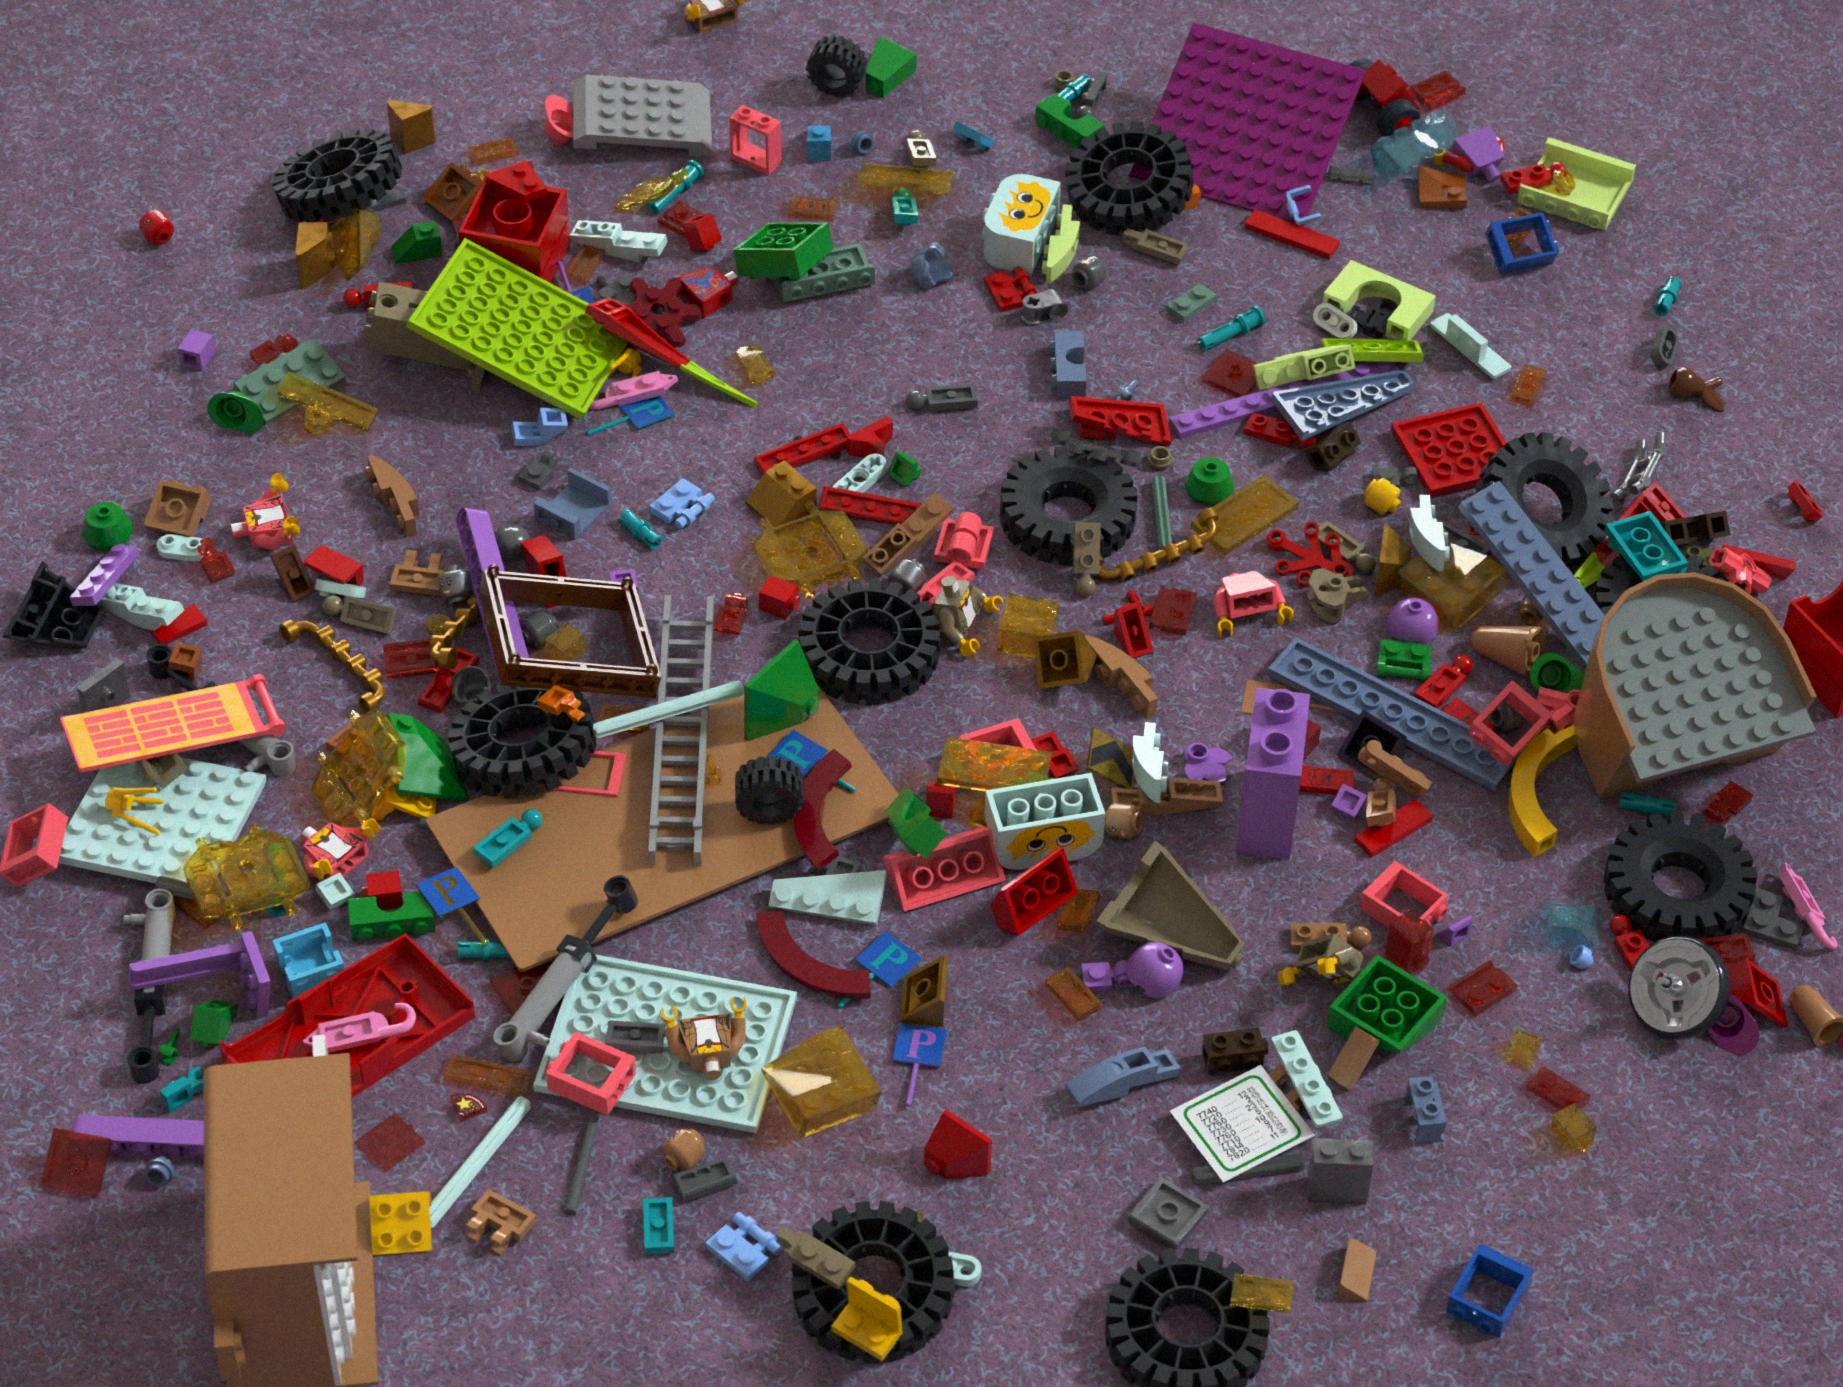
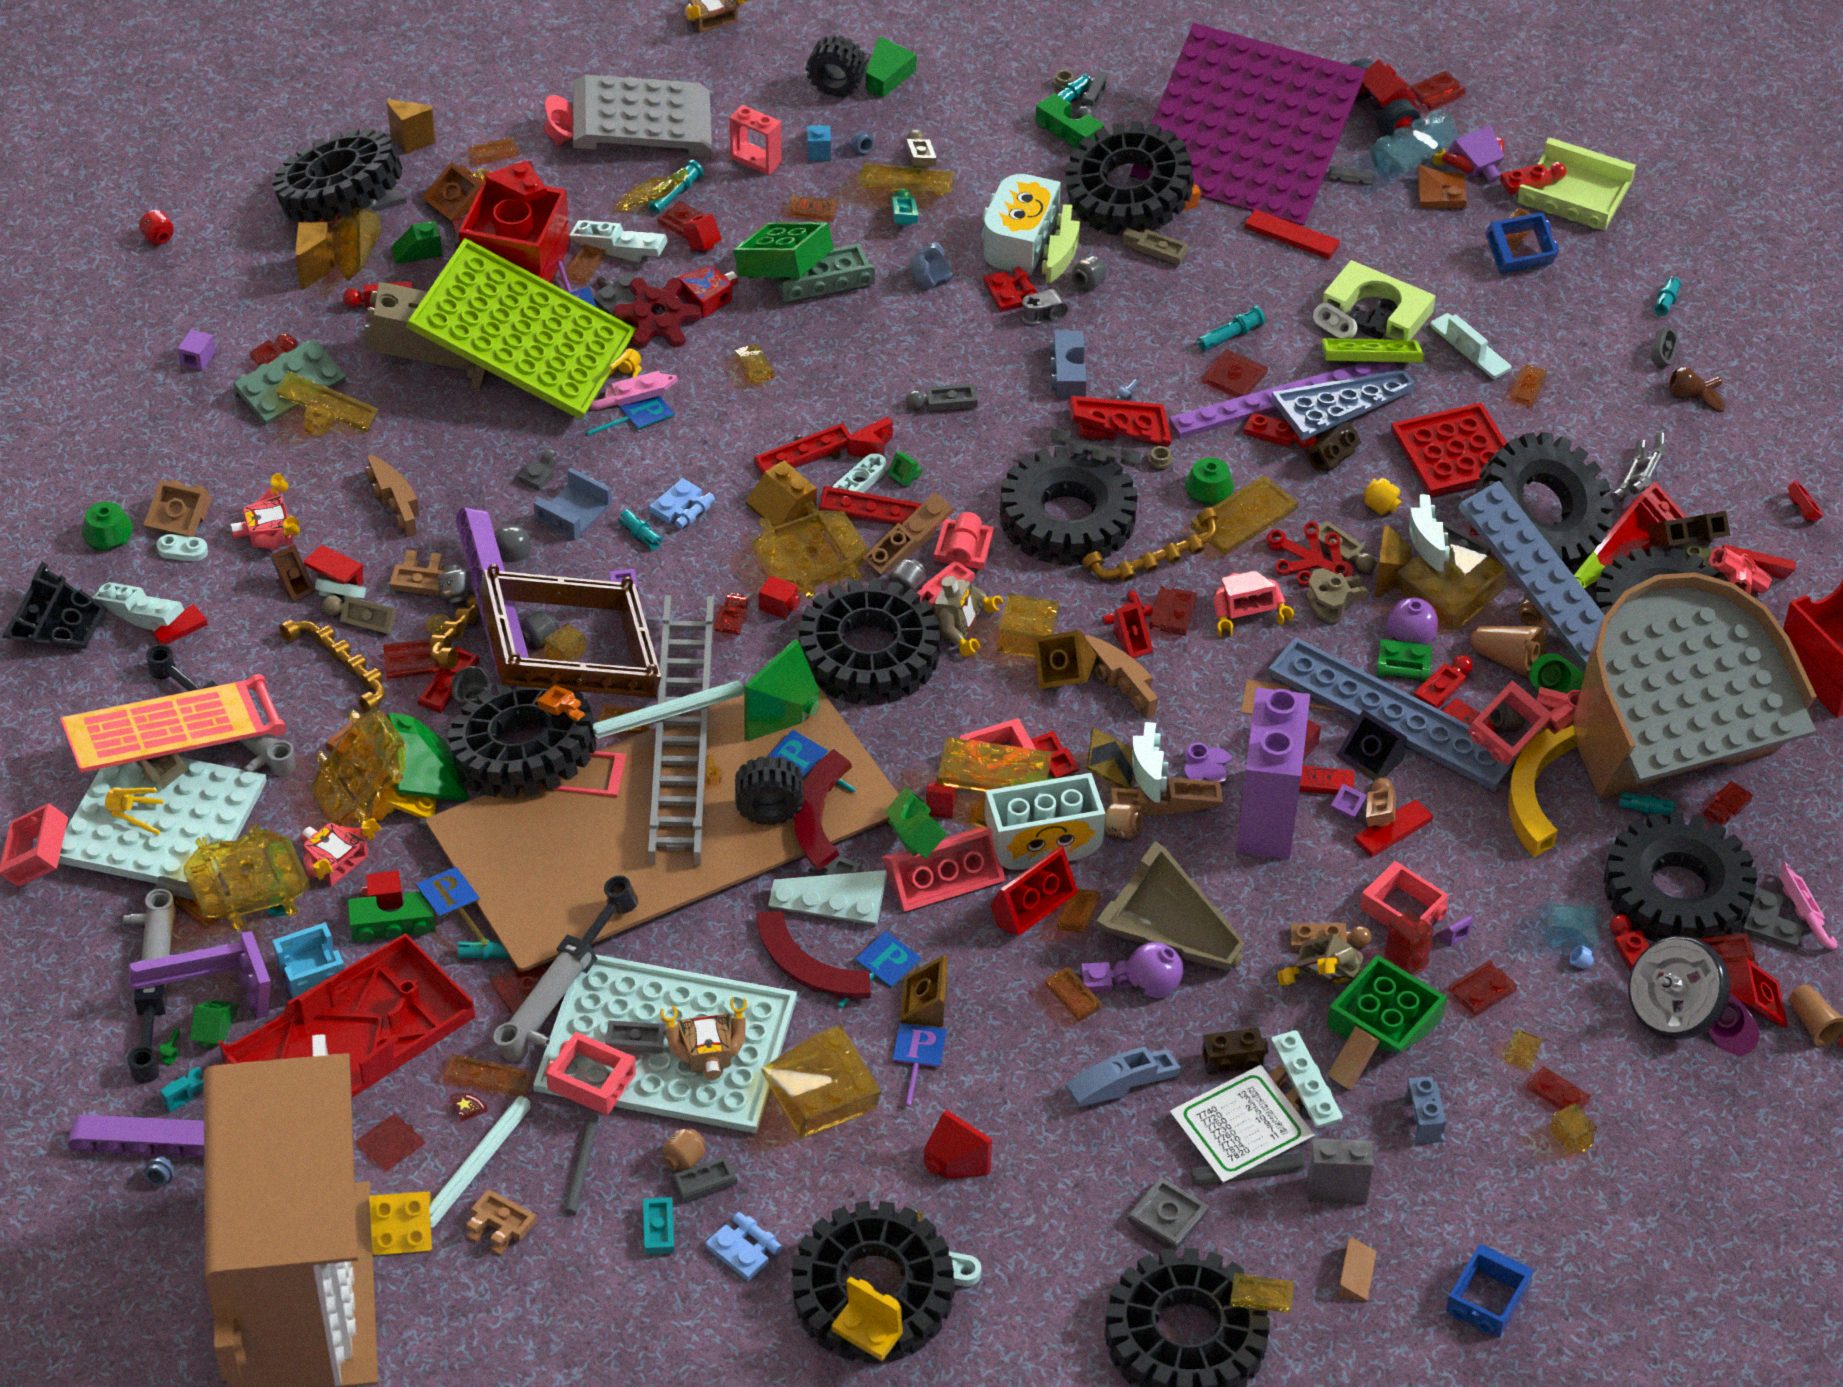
clear red plate [41,1128,112,1197] -> none
medium lavender plate [70,544,139,606] -> none
flat silver plate [77,658,131,713] -> none
dark orange panel [169,642,202,683] -> none
clear red plate [197,537,236,584] -> none
green piece [207,391,264,434] -> none
bright pink plate [303,1003,416,1053] -> none
light aqua plate [315,873,354,910] -> none
teal plate [473,809,543,869] -> none
light blue slope [511,408,568,446] -> none
red slope [521,535,567,609] -> none
red plate [585,297,758,408] -> none
dark tan hinge [775,1226,855,1289] -> none
dark azure plate [952,121,995,150] -> none
dark tan plate [1072,522,1101,597] -> none
sand green axle [1151,476,1172,550] -> none
sand green plate [1166,283,1217,323] -> none
yellowish green slope [1253,344,1355,390] -> none
light blue piece [1286,185,1322,226] -> none
medium nougat plate [1358,740,1432,799] -> none
dark grey plate [1372,467,1417,489] -> none
clear yellow hat [1553,169,1575,195] -> none
teal slope [1604,511,1689,582] -> none

